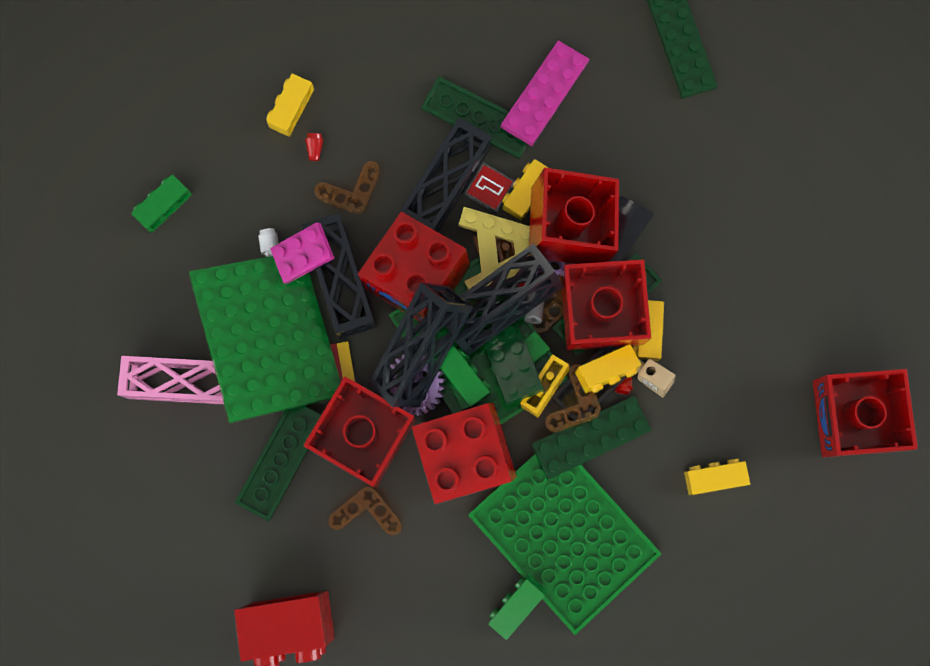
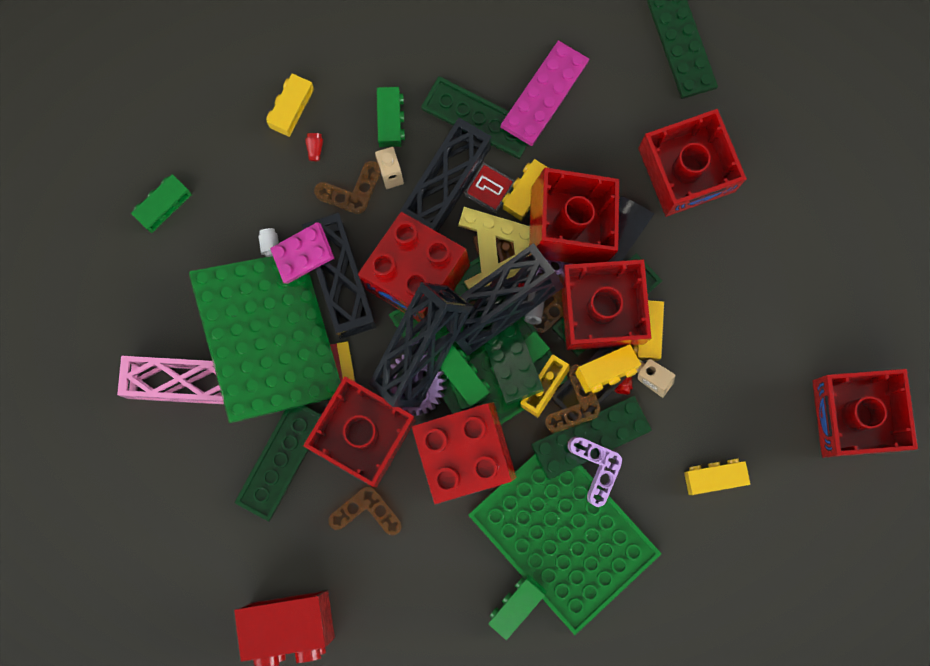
none -> tan torso [375,147,404,189]
none -> green brick [377,87,405,147]
none -> lavender beam [568,436,622,507]
none -> red brick [638,109,747,217]

